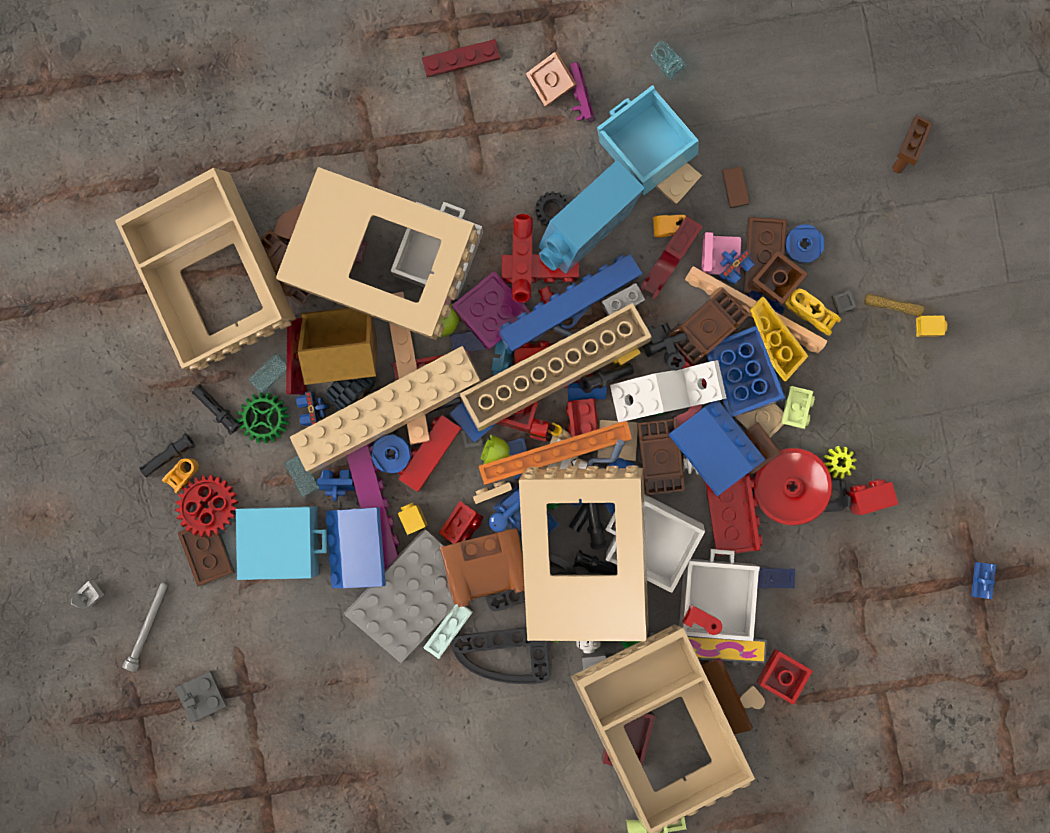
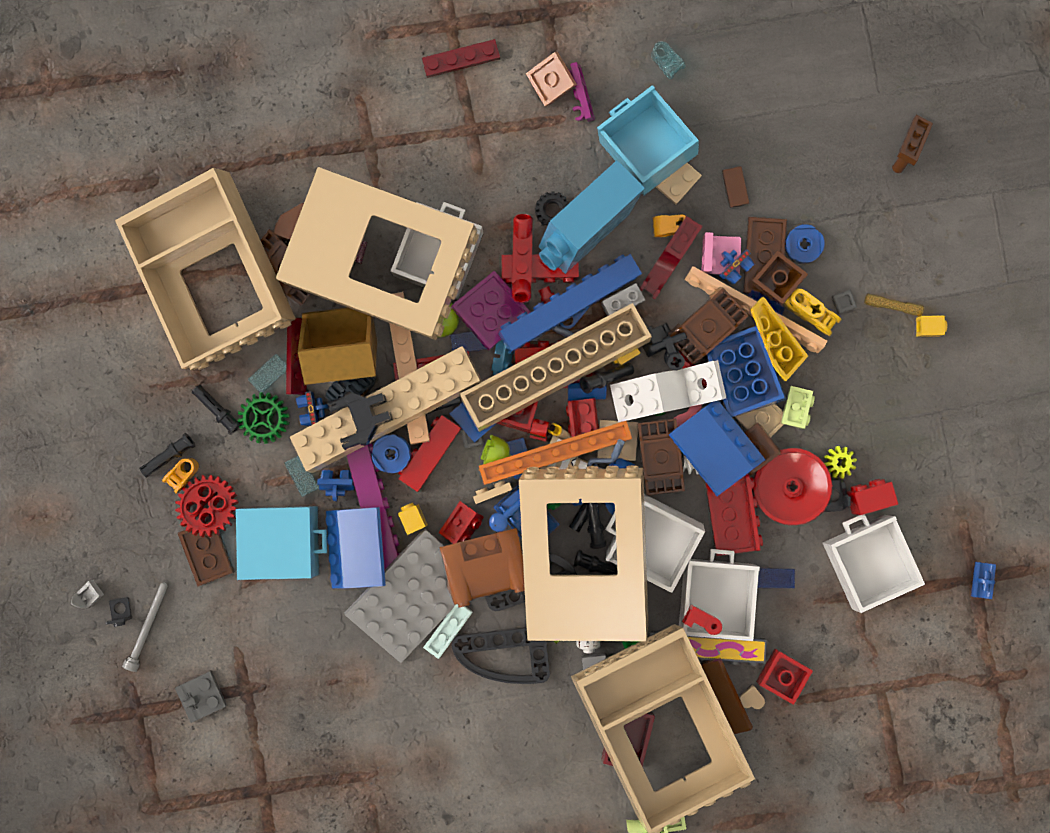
none -> black bracket [106,597,132,627]
none -> black connector [327,391,394,450]
none -> white container [823,514,925,613]

